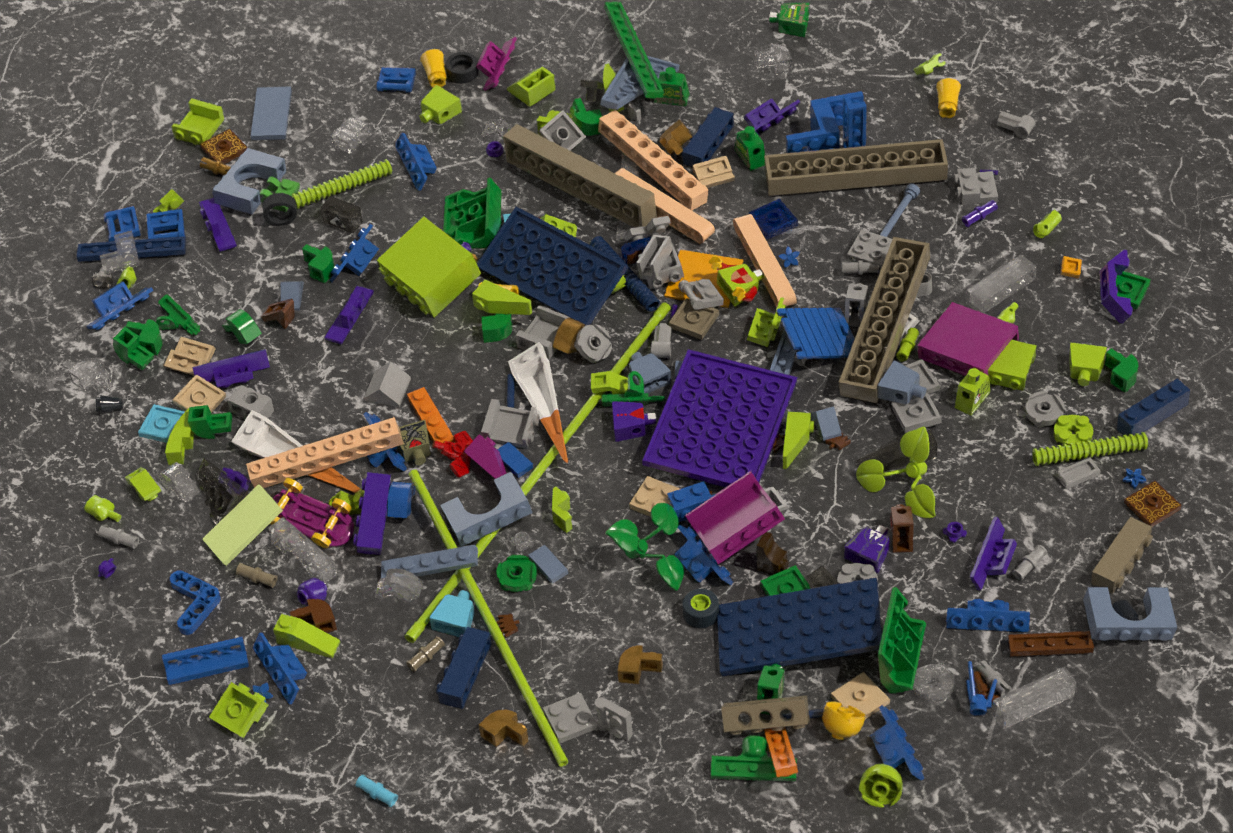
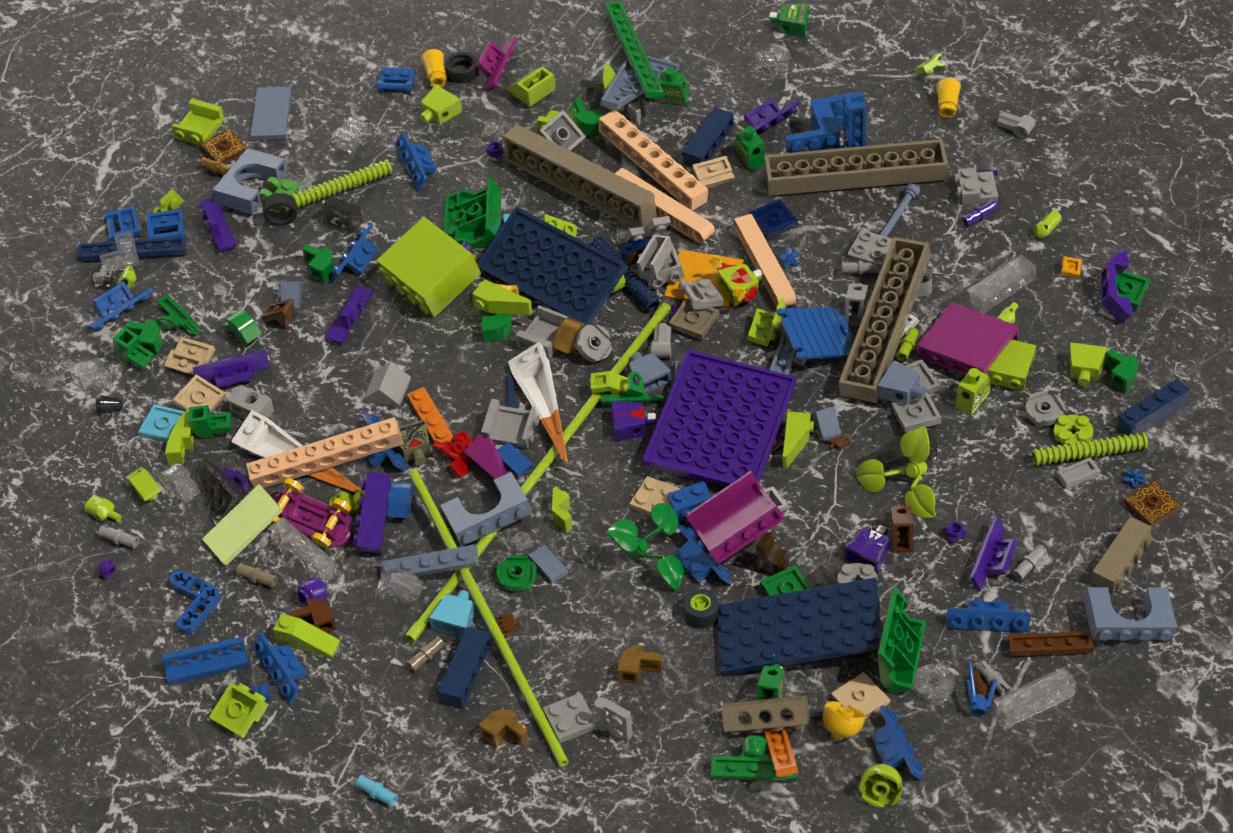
pearl gold brick [659,119,692,155] -> none
black brick [1112,600,1139,621] -> none

